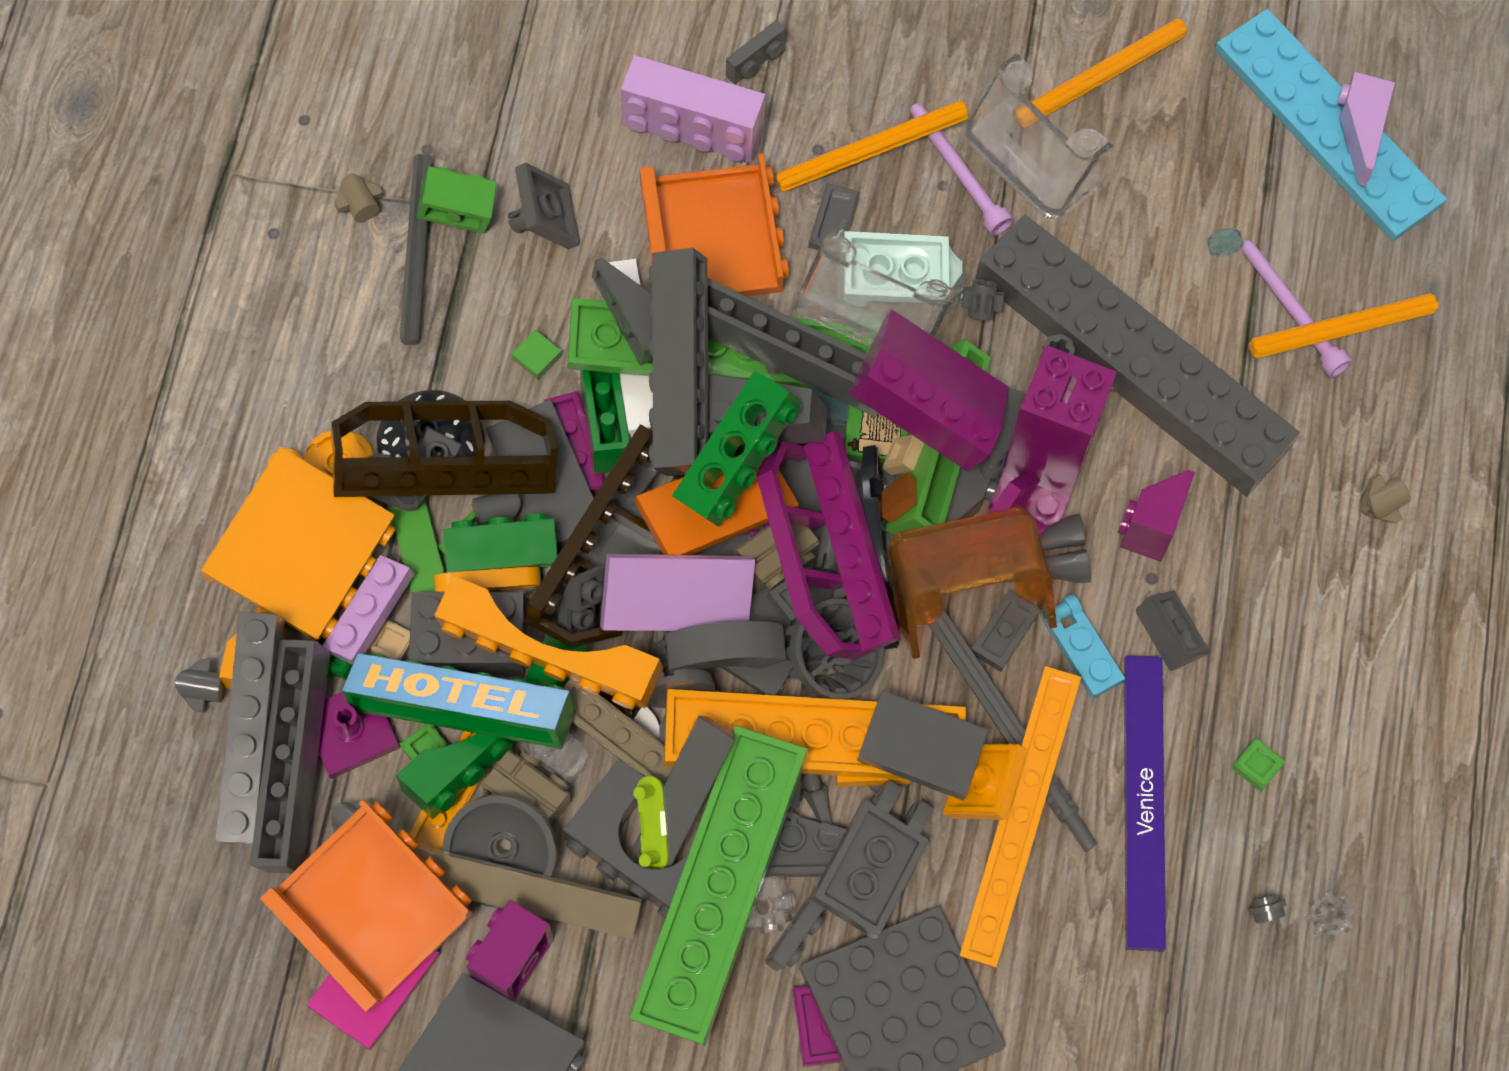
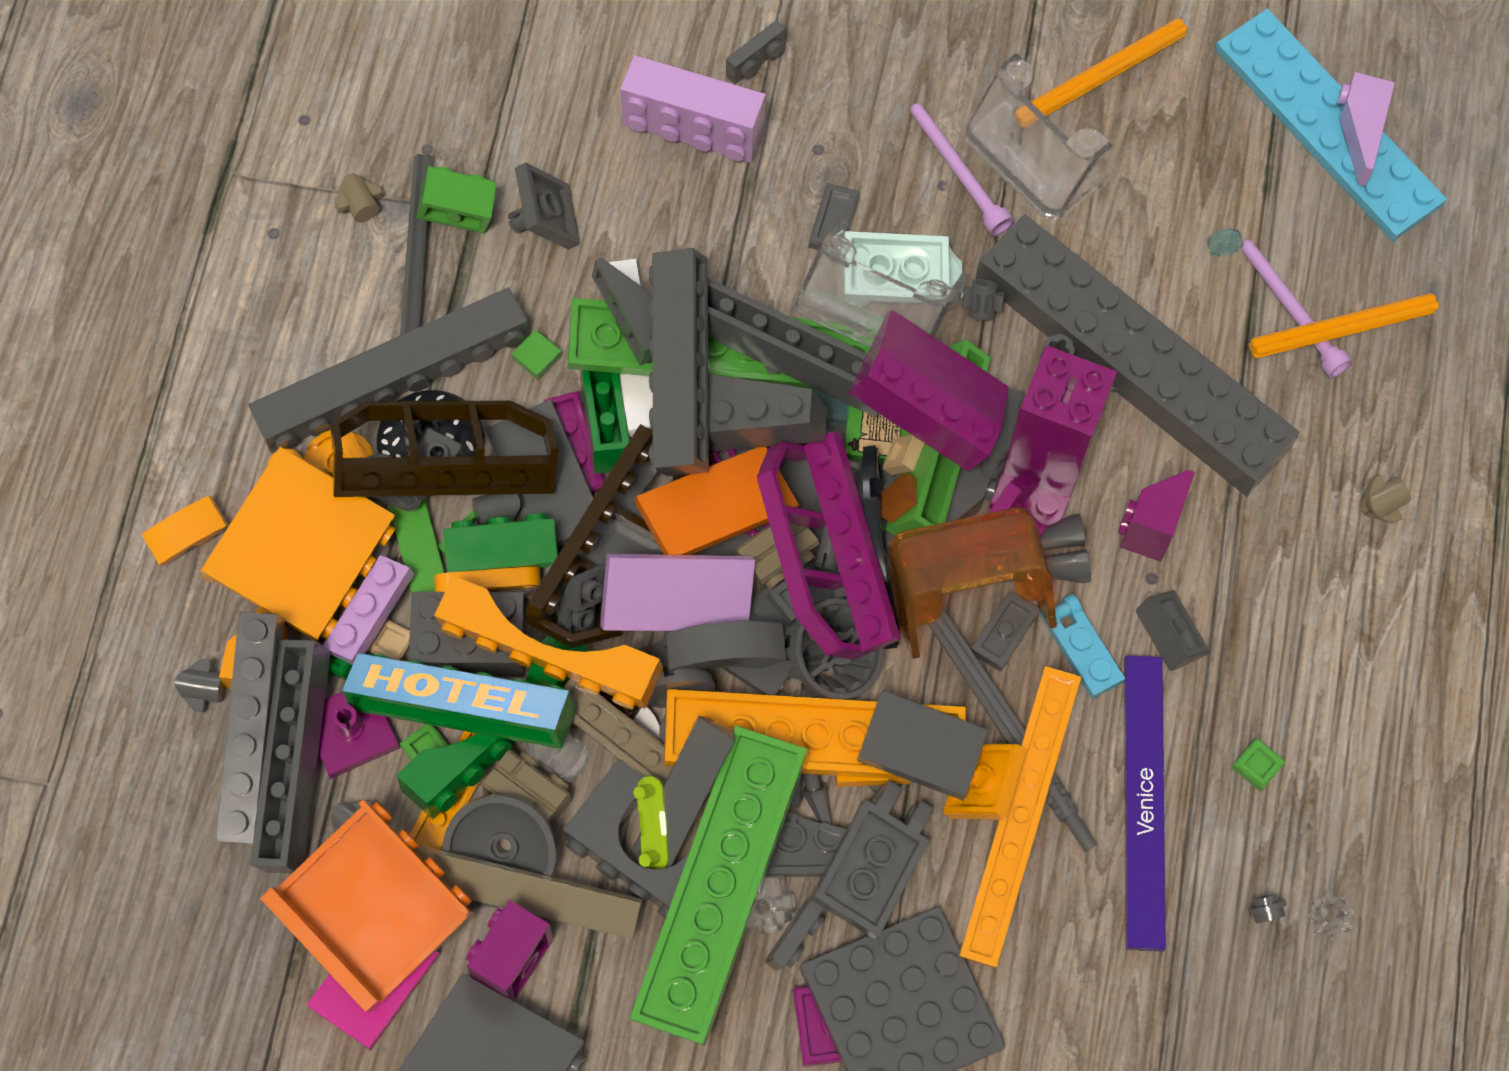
orange panel [640,153,789,296] -> none
green brick [672,370,802,527] -> none
light orange axle [776,100,968,191] -> none
none -> light orange slope [141,496,229,565]
none -> dark grey brick [248,287,530,453]

